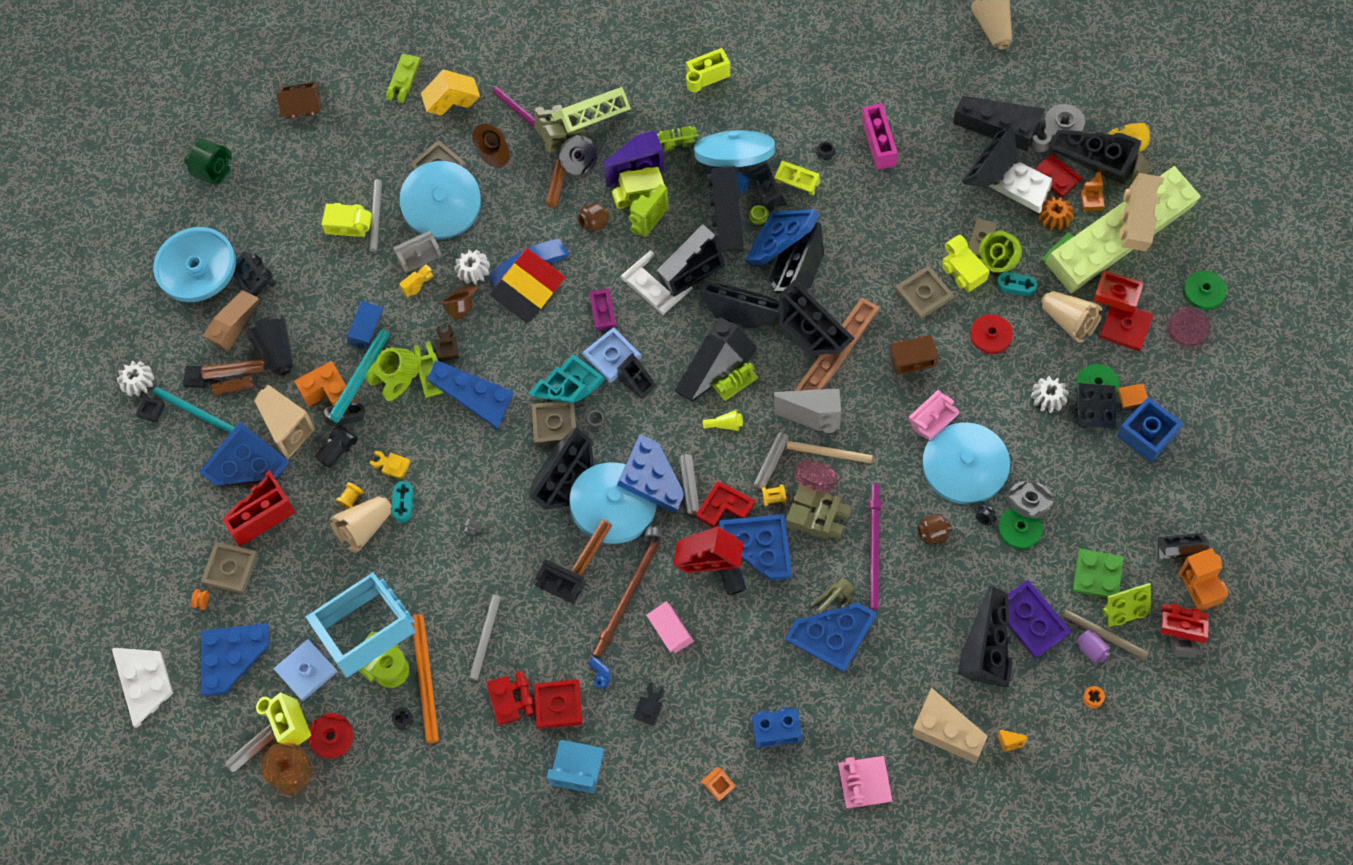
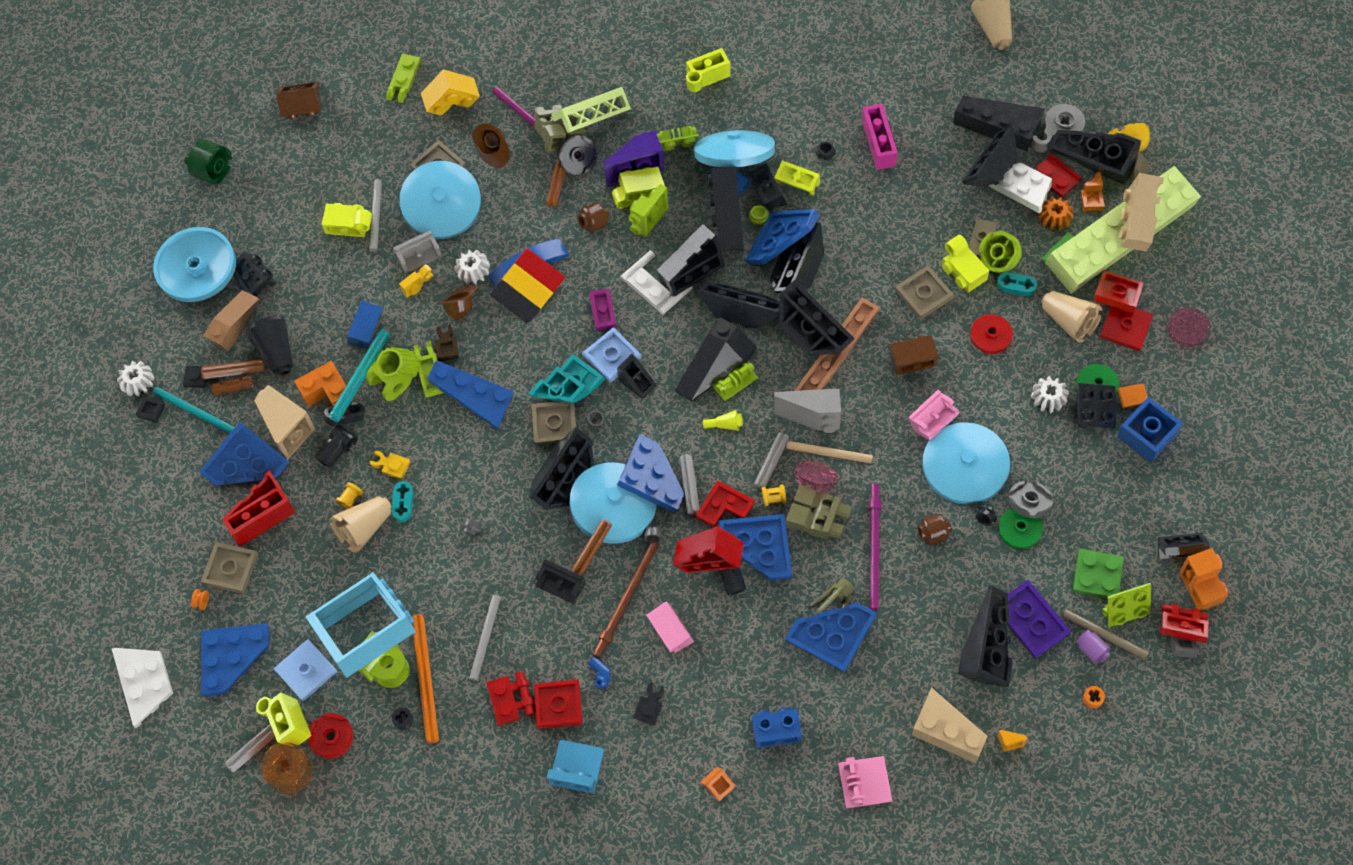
green plate [1183,270,1227,310] -> none

